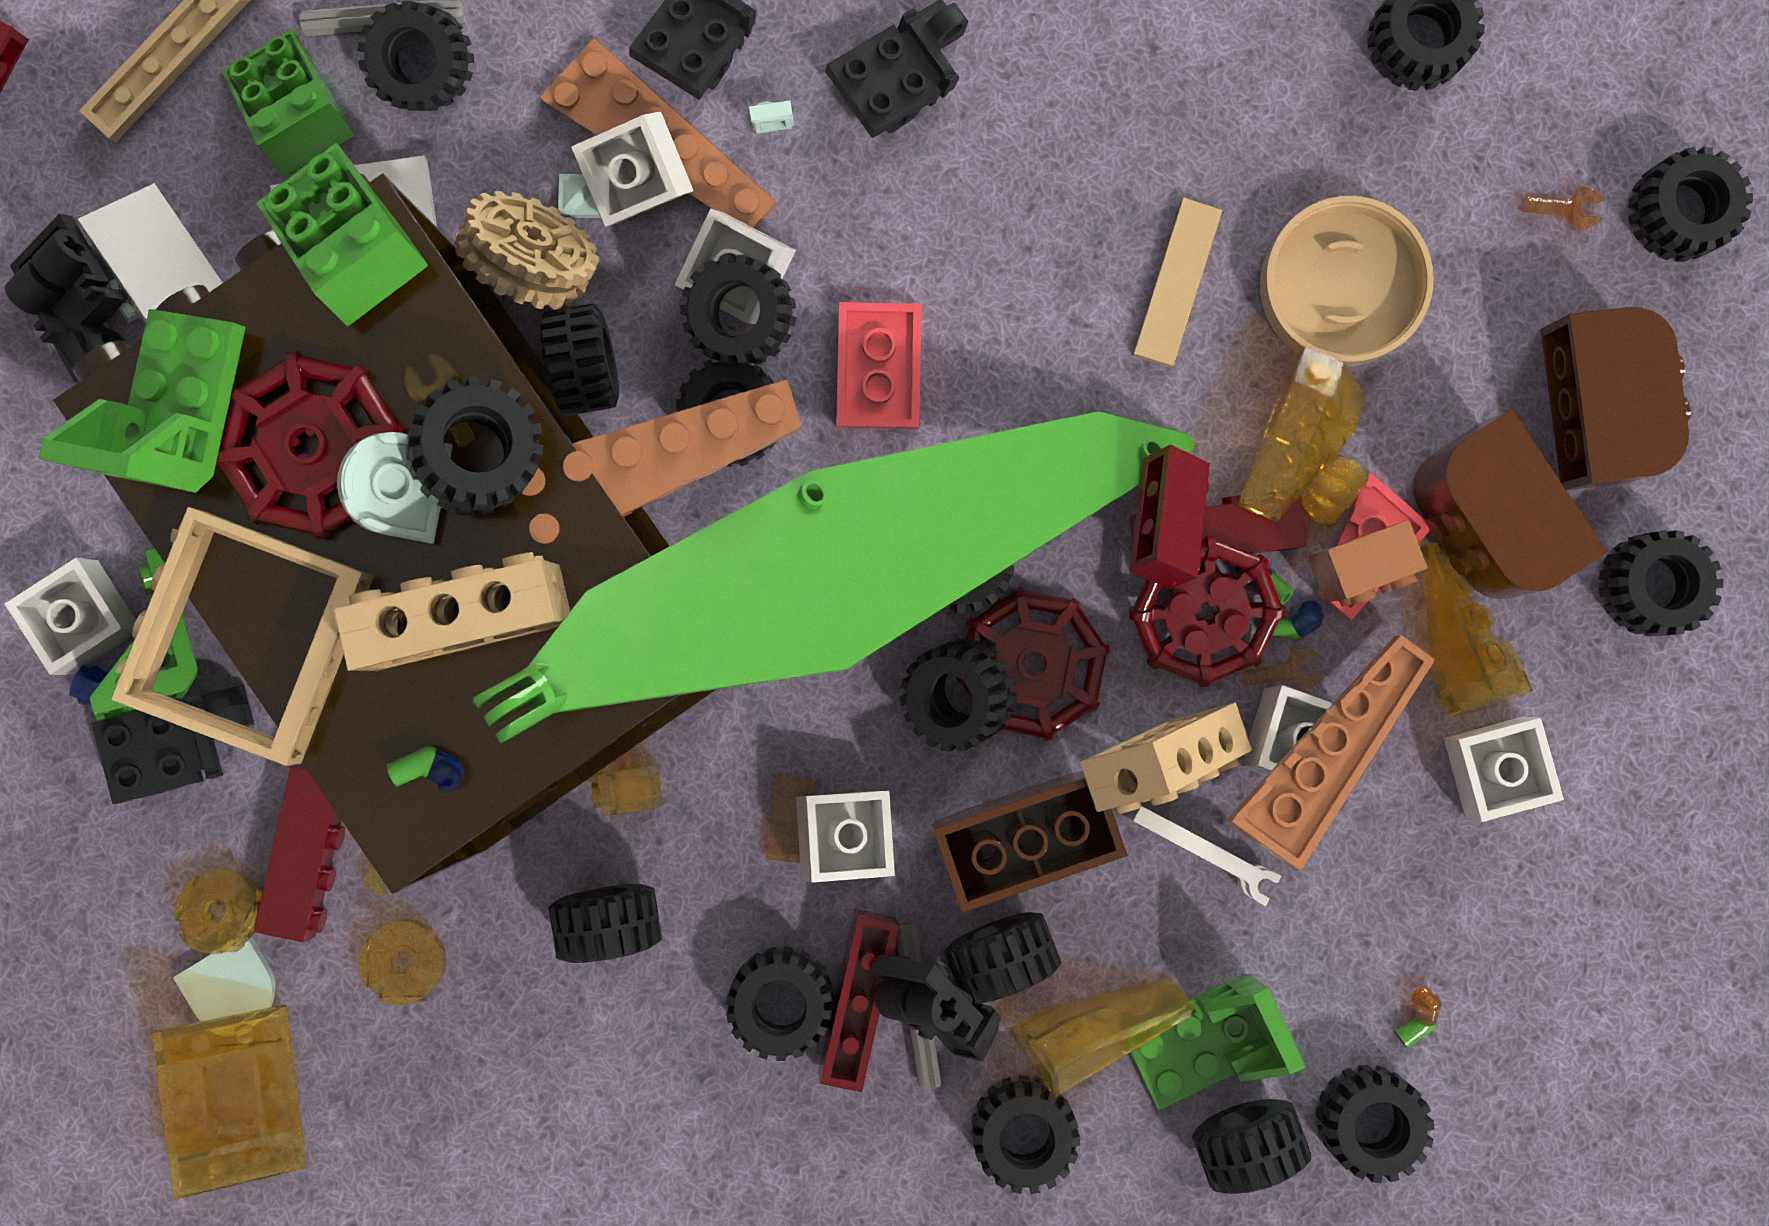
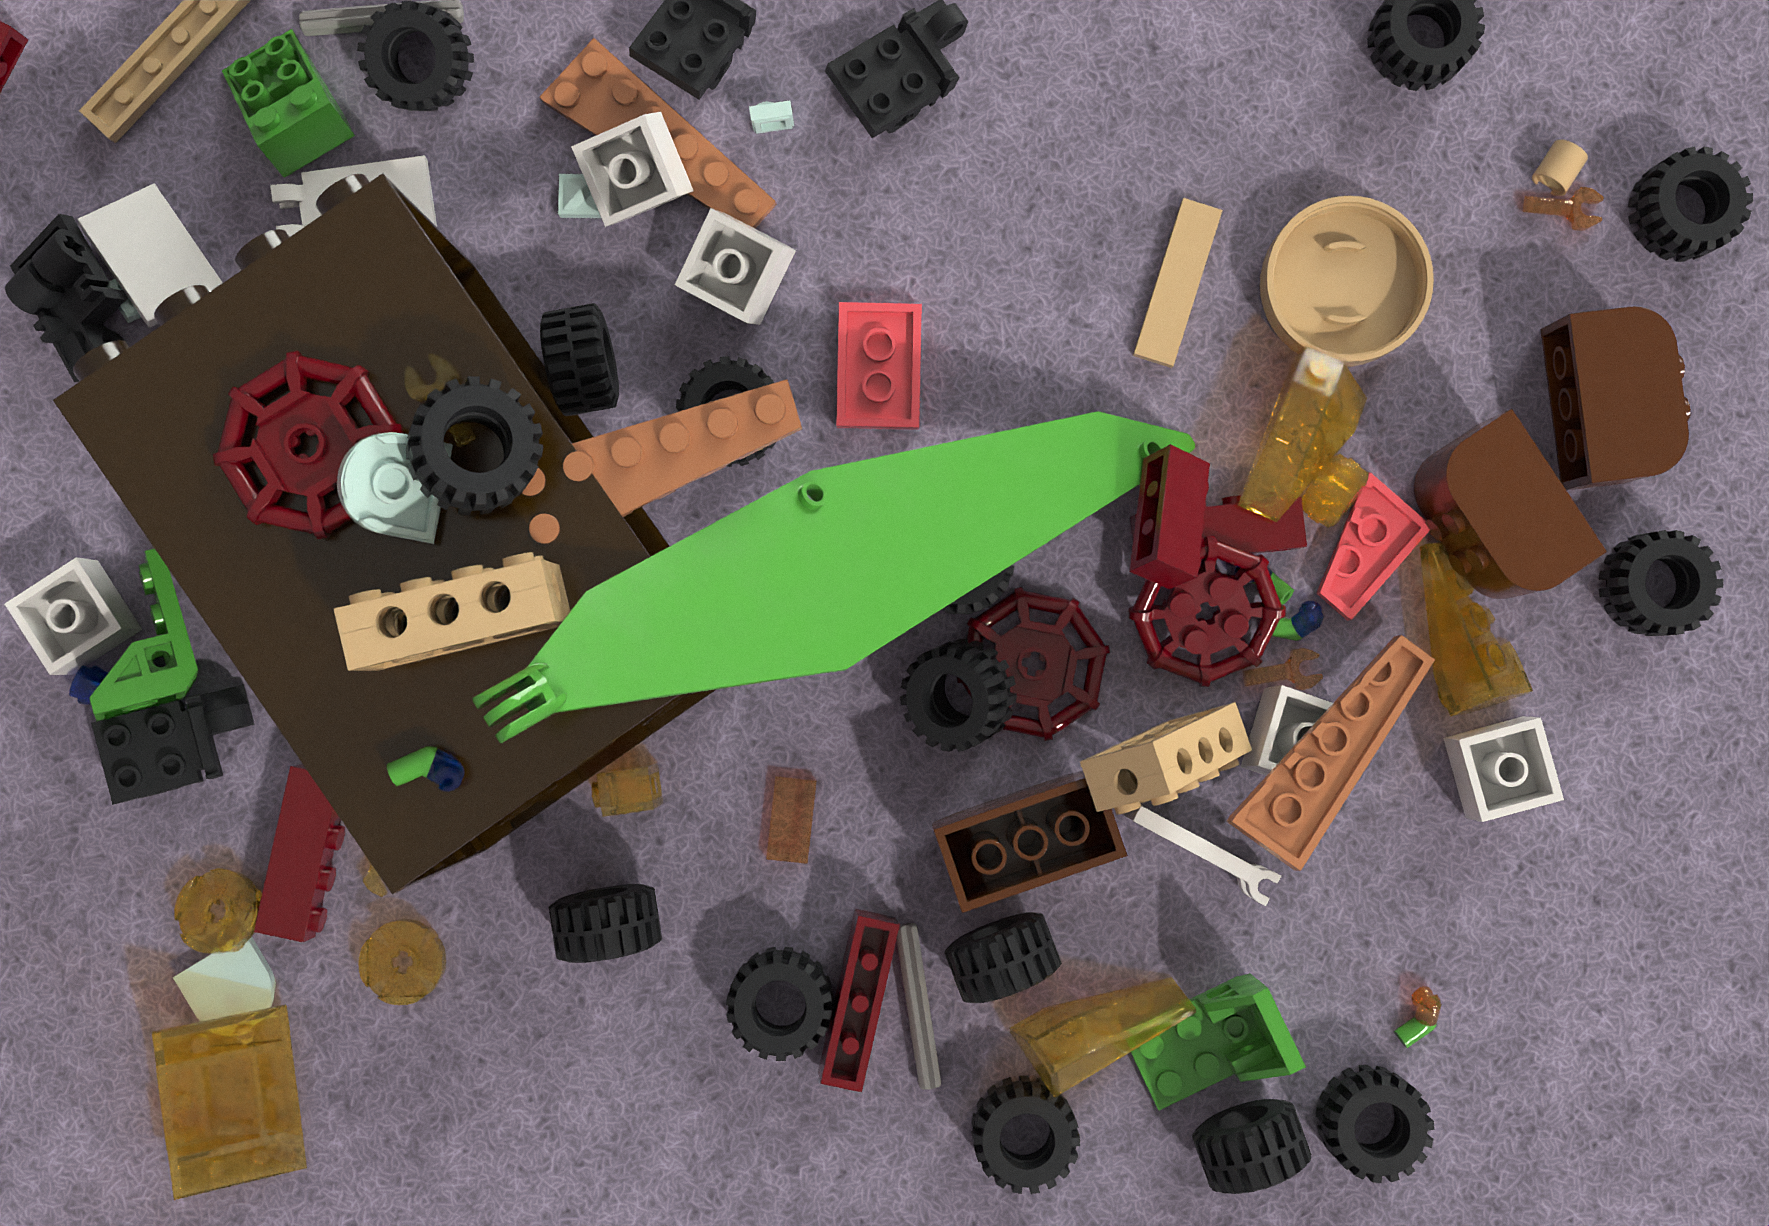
bright green bracket [38,309,246,493] -> none
tan window [111,507,374,766] -> none
bright green slope [256,143,428,327] -> none
tan piece [454,191,599,310] -> none
black tyre [680,254,796,366] -> none
white brick [796,791,895,883] -> none
black plate [870,955,1001,1061] -> none
nougat brick [1308,520,1428,607] -> none
none -> tan beam [1532,140,1588,196]

